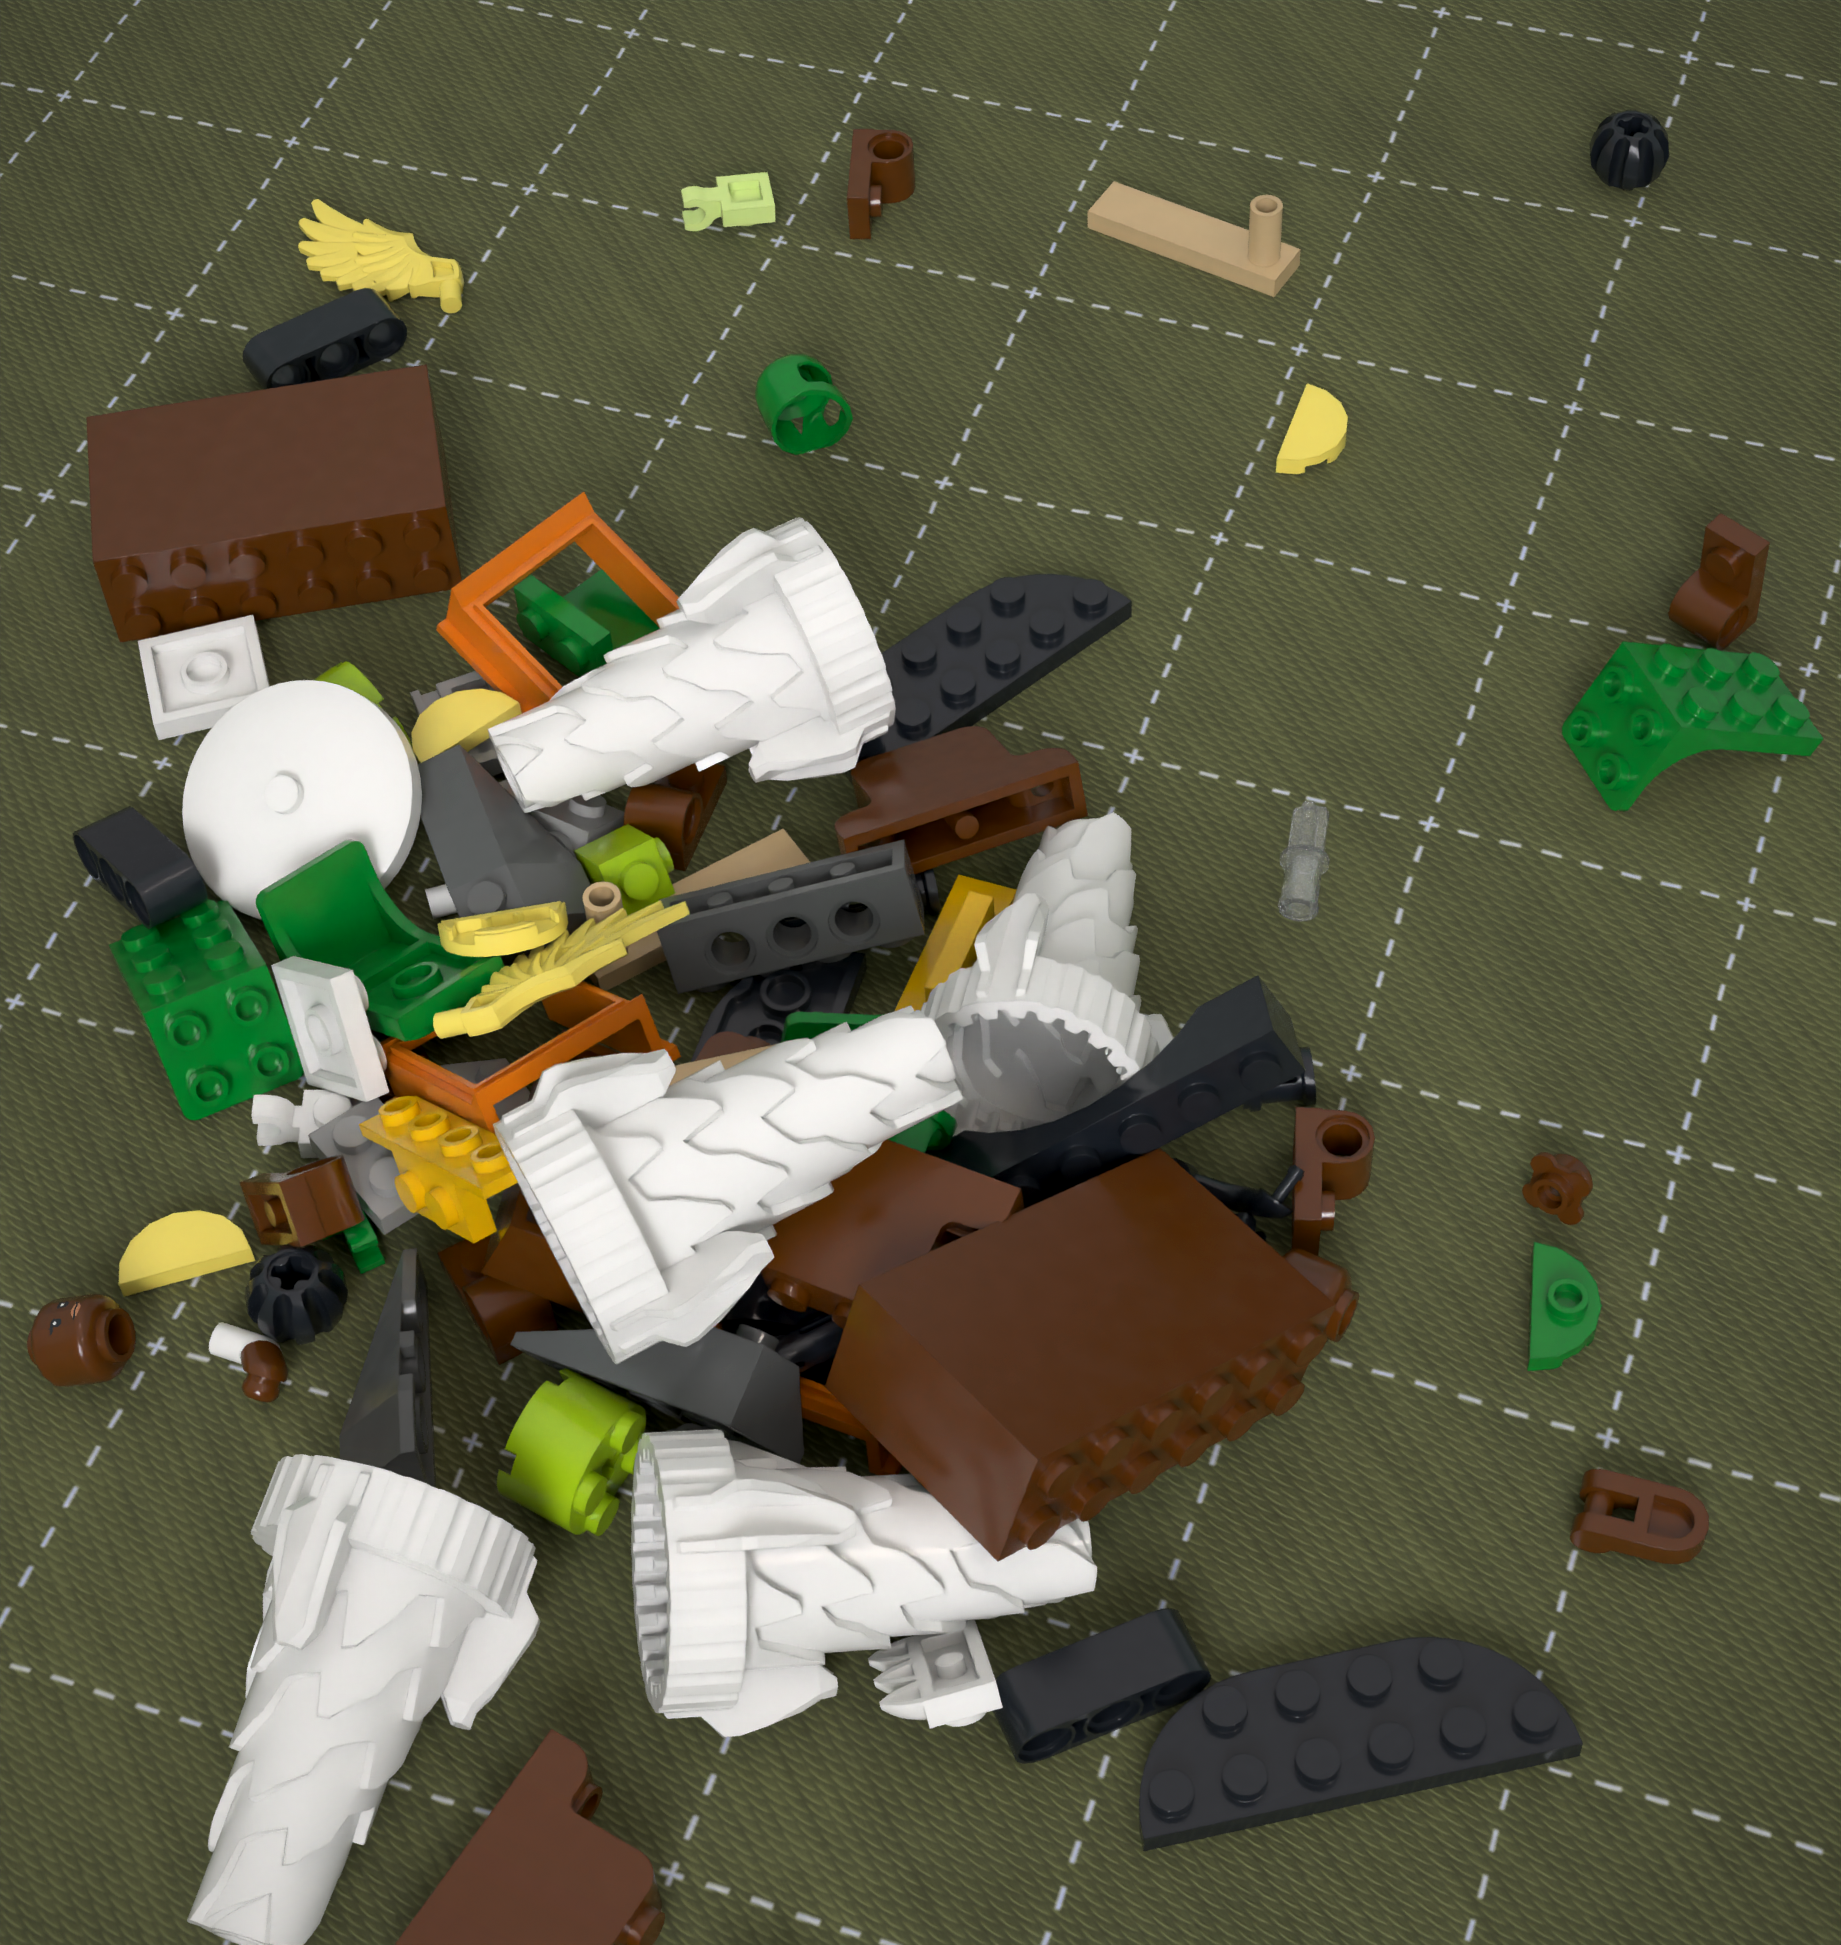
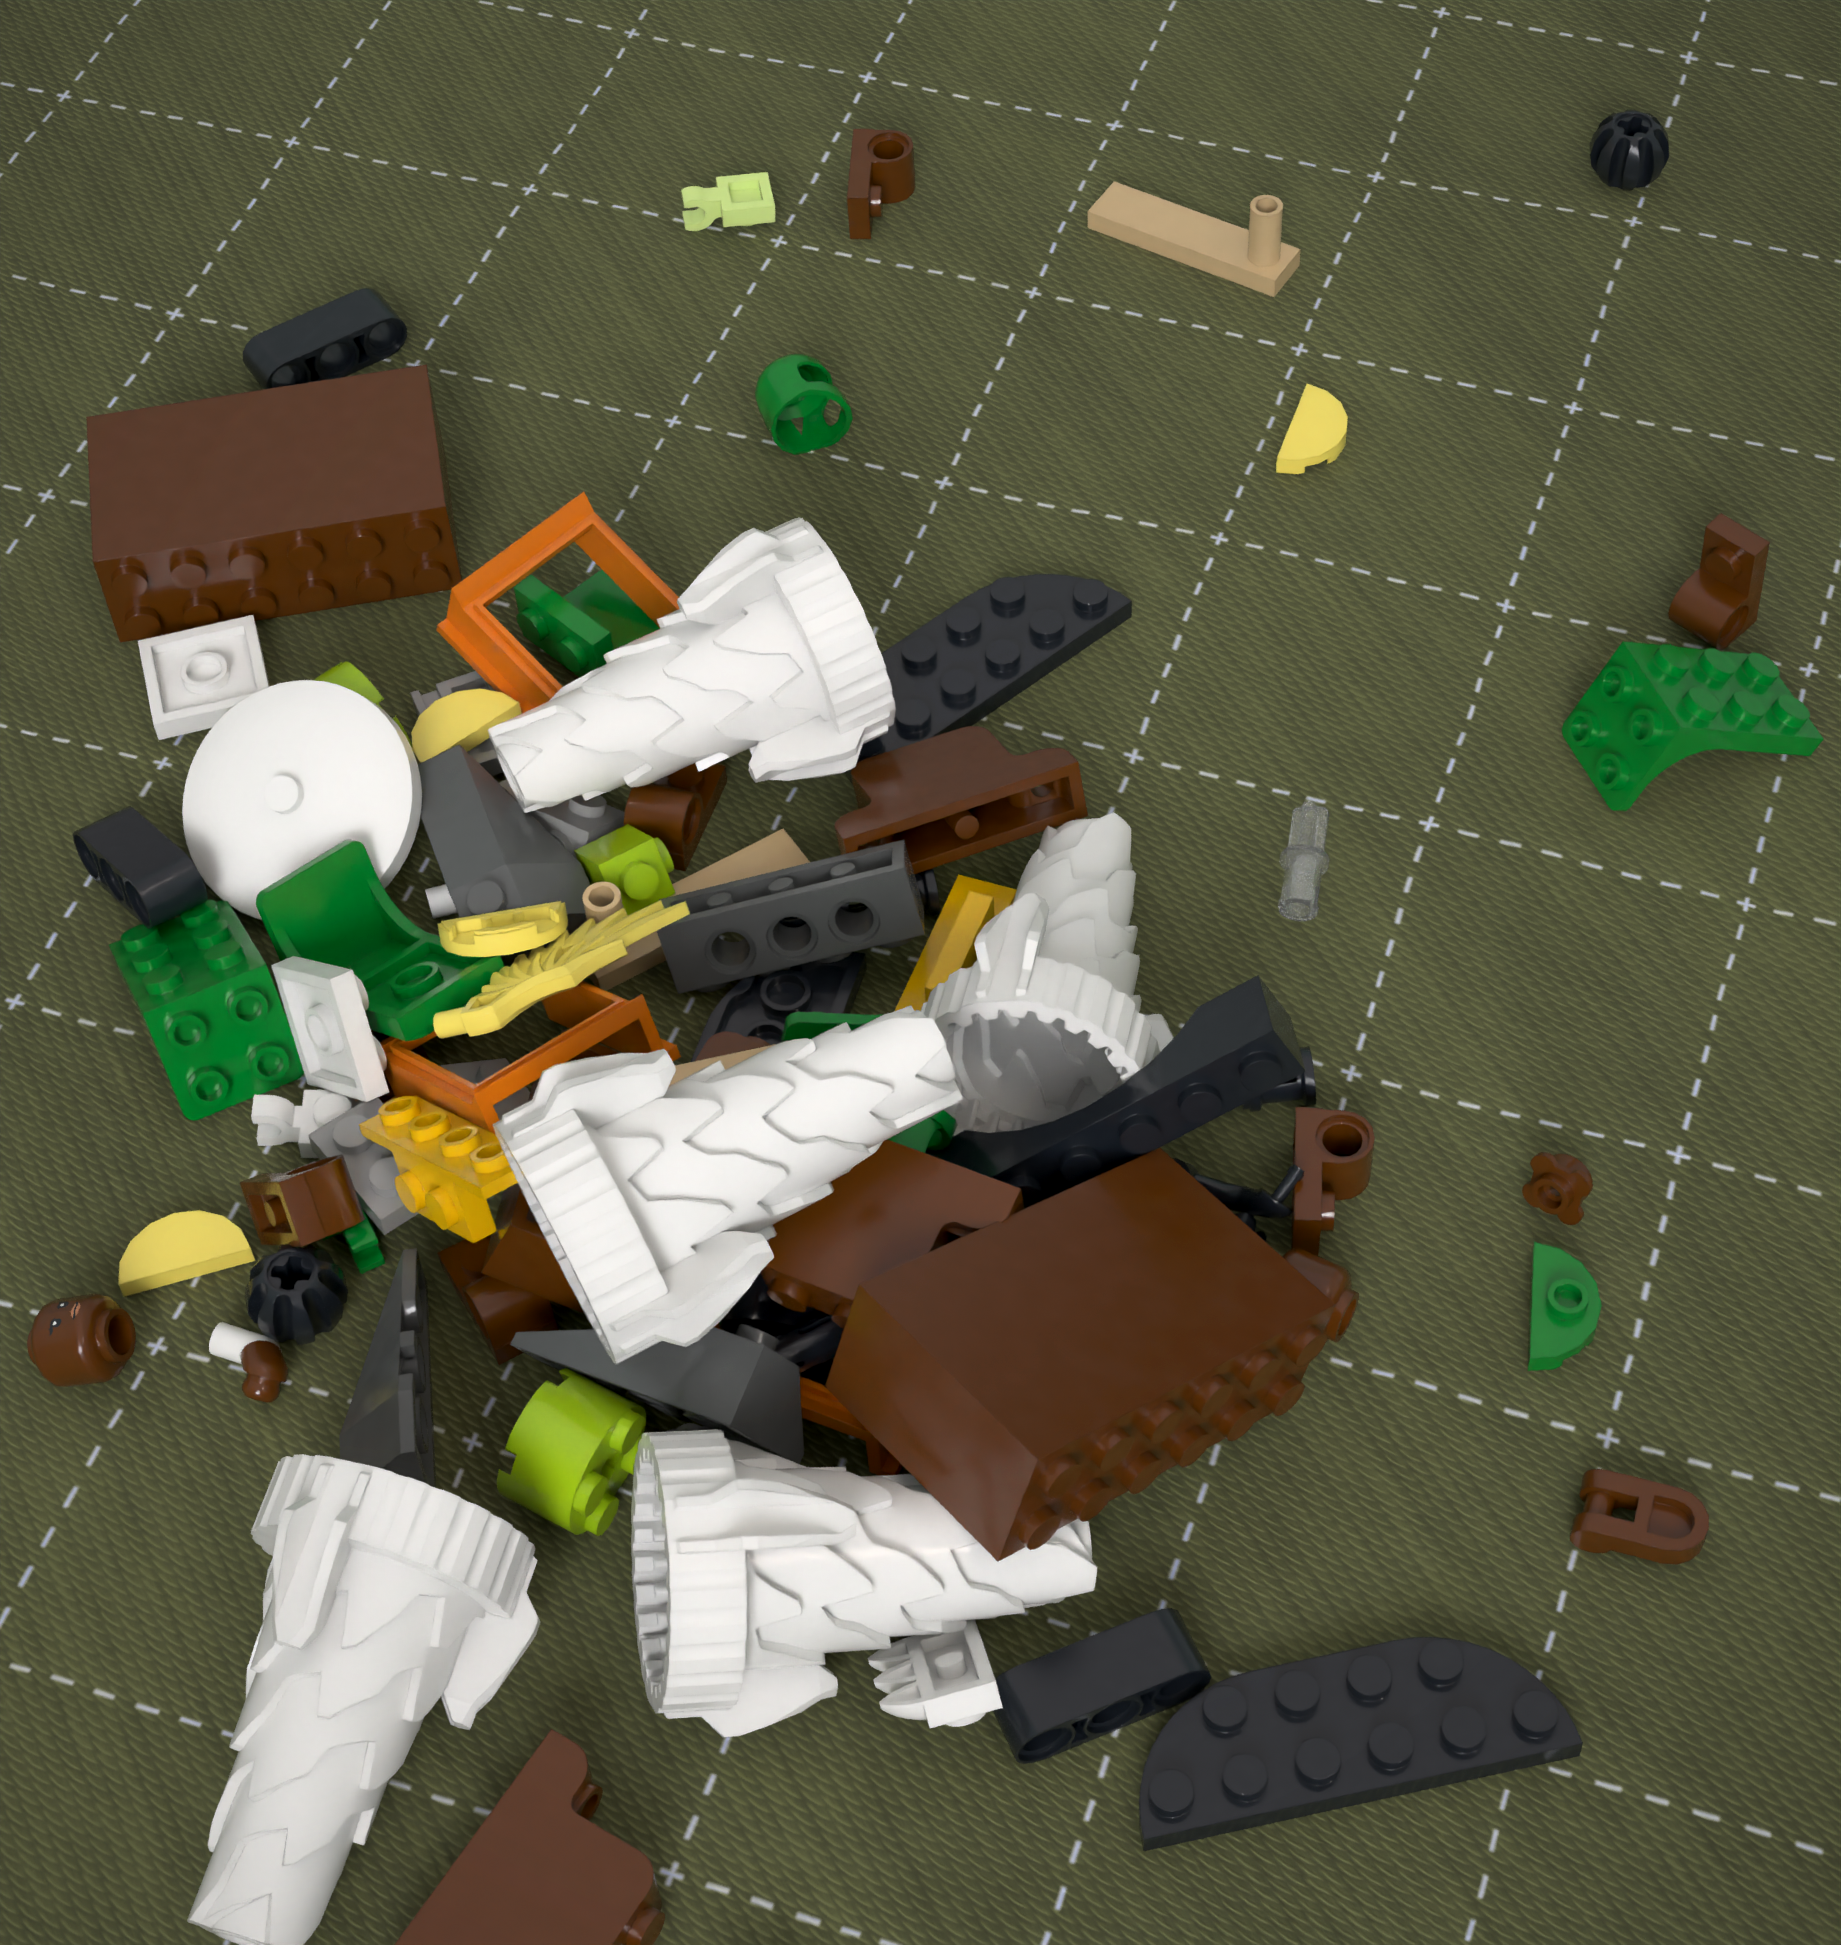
light yellow animal [298,199,464,313] -> none

